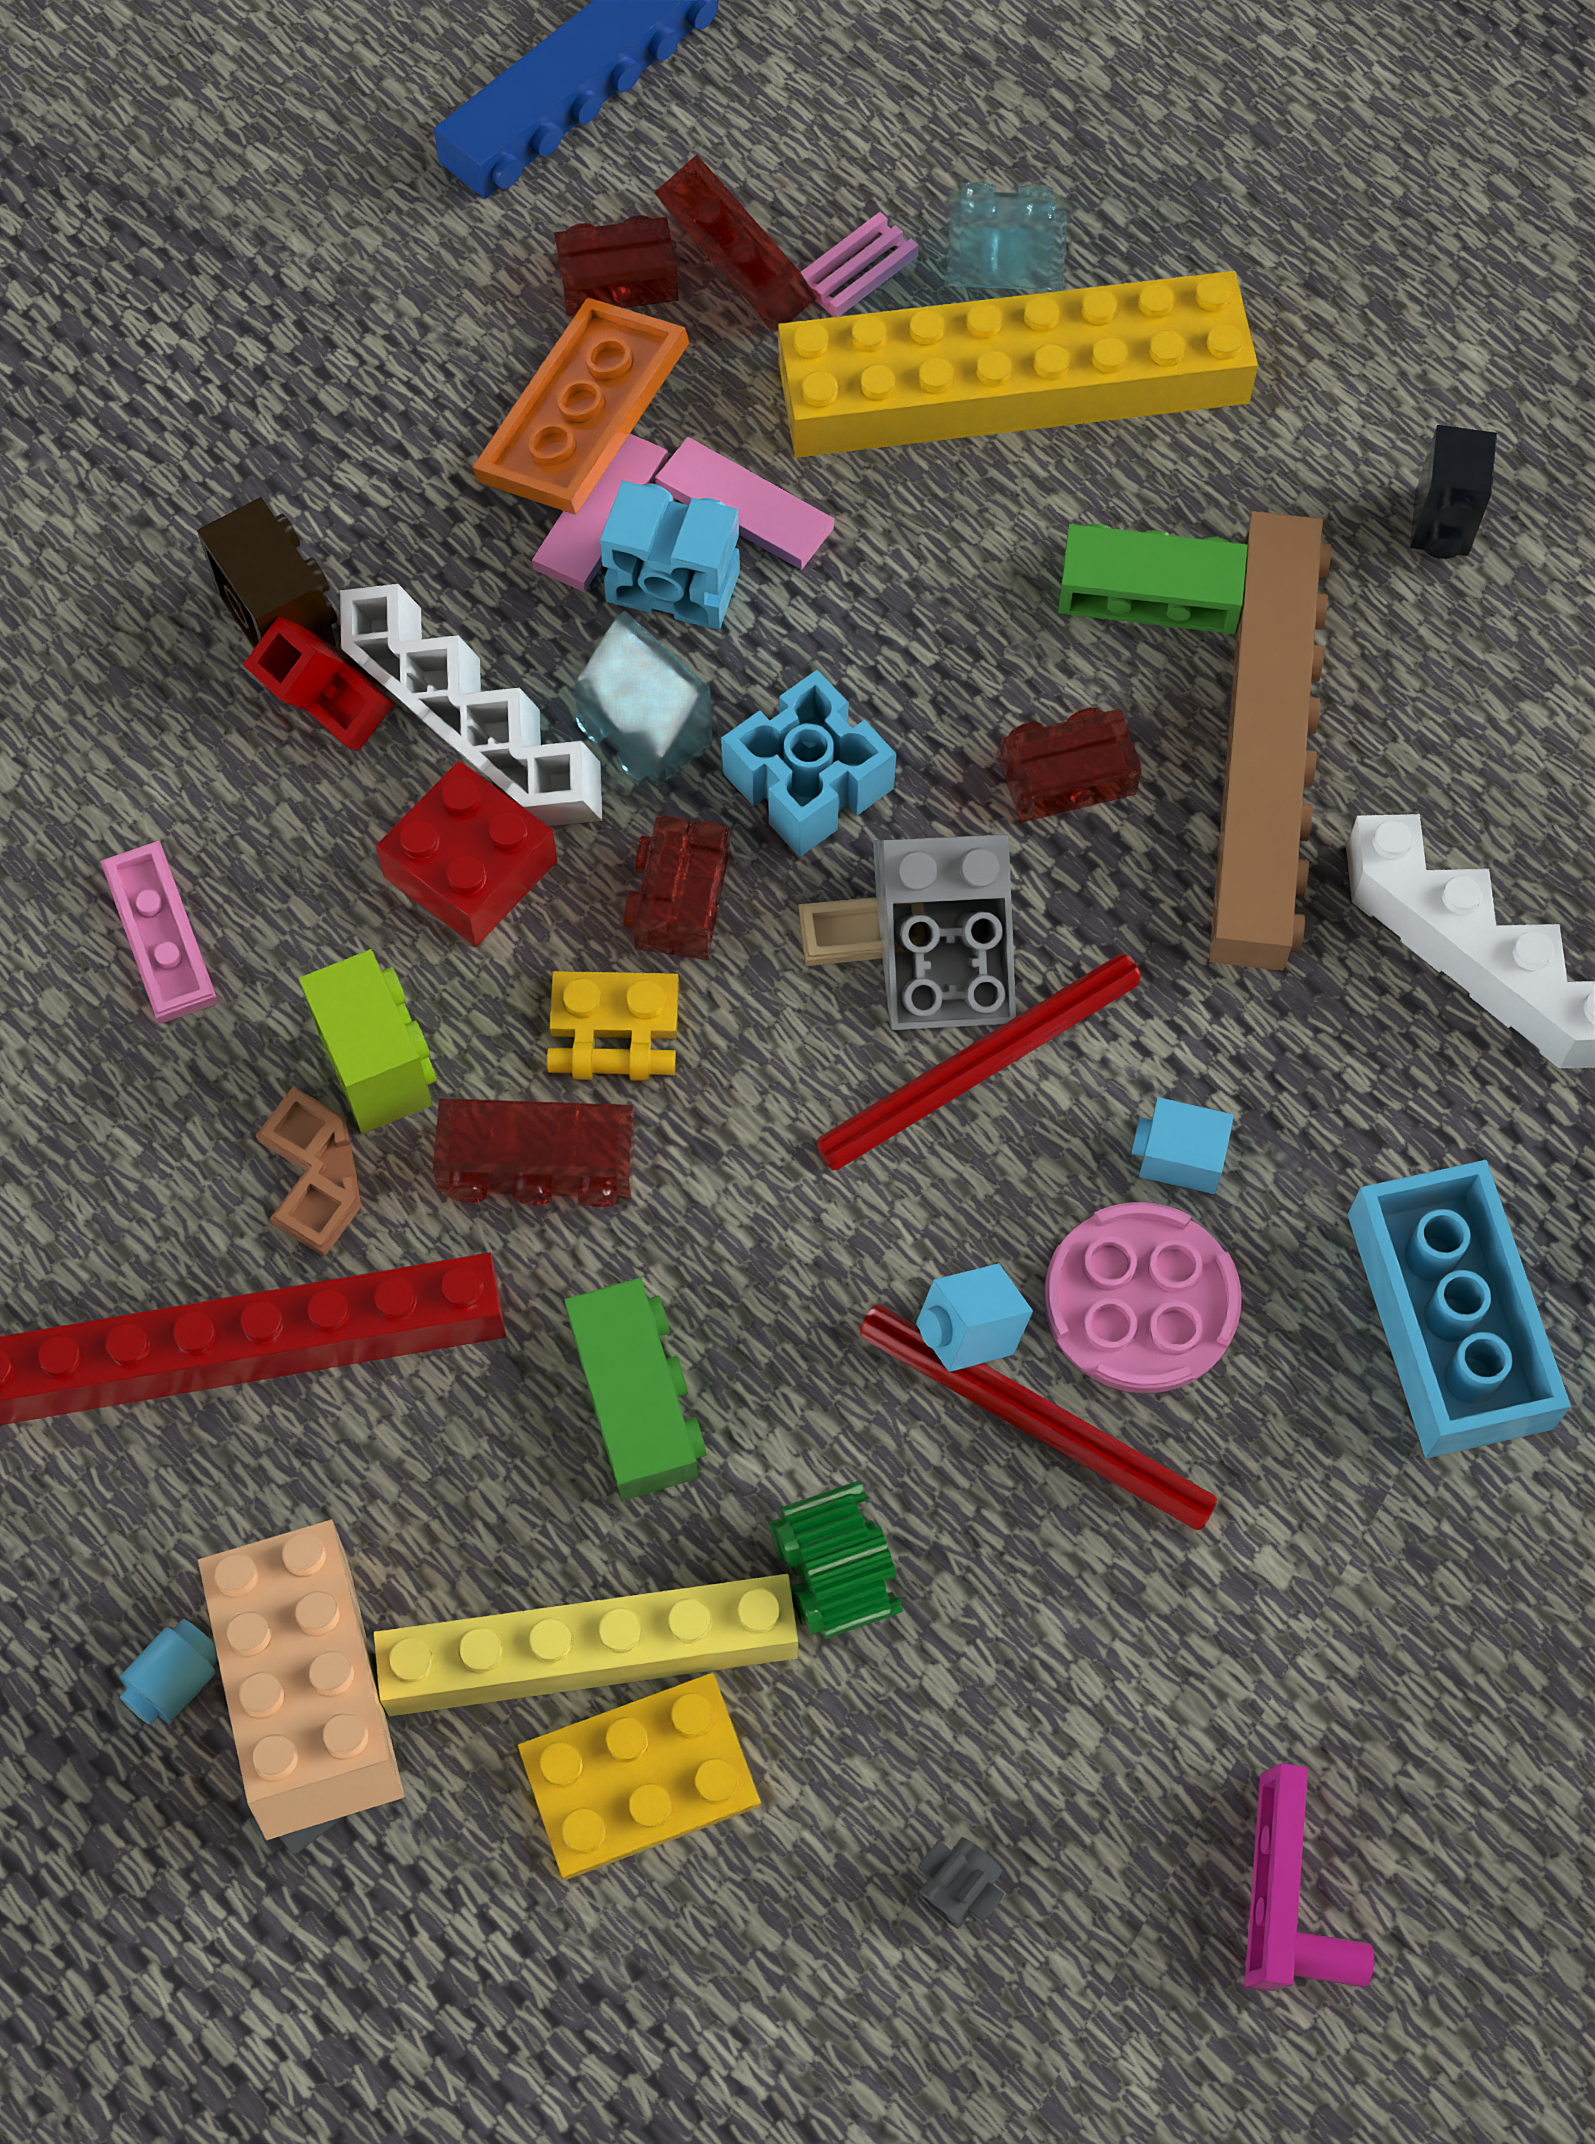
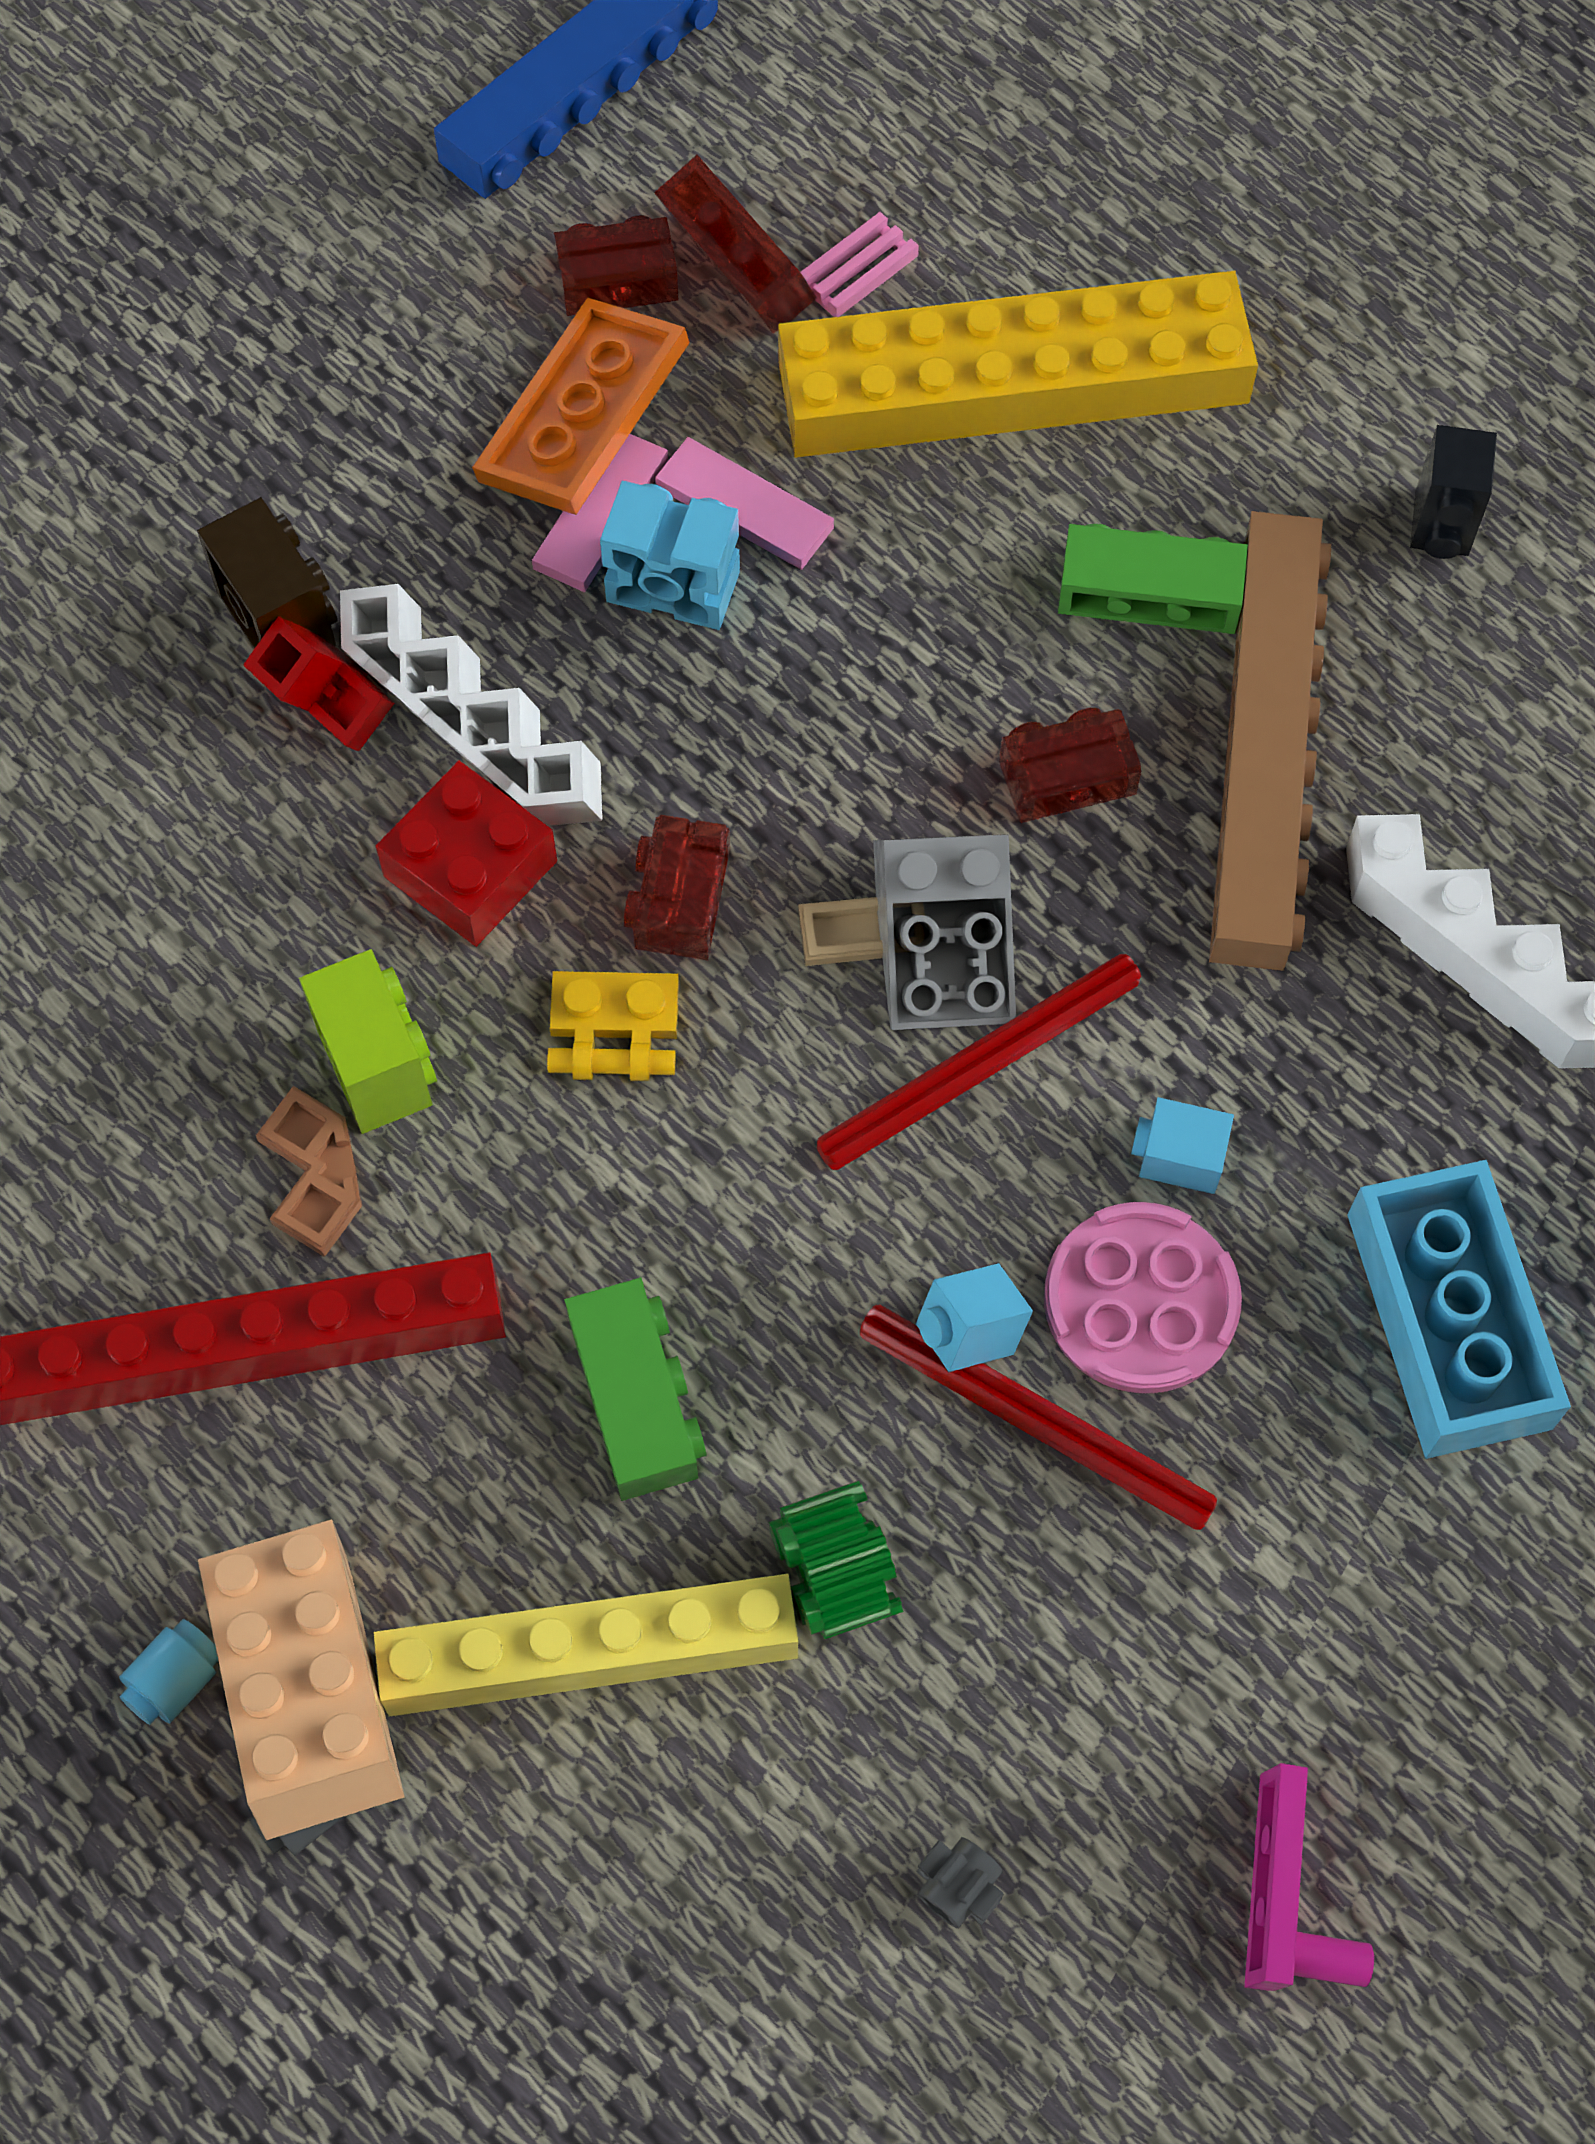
bright pink tile [101,840,219,1024] -> none
clear red brick [433,1098,636,1207] -> none
yellow plate [517,1672,761,1881] -> none
clear light blue slope [574,610,713,790] -> none
medium azure brick [721,670,896,857] -> none
clear light blue brick [946,182,1067,291] -> none

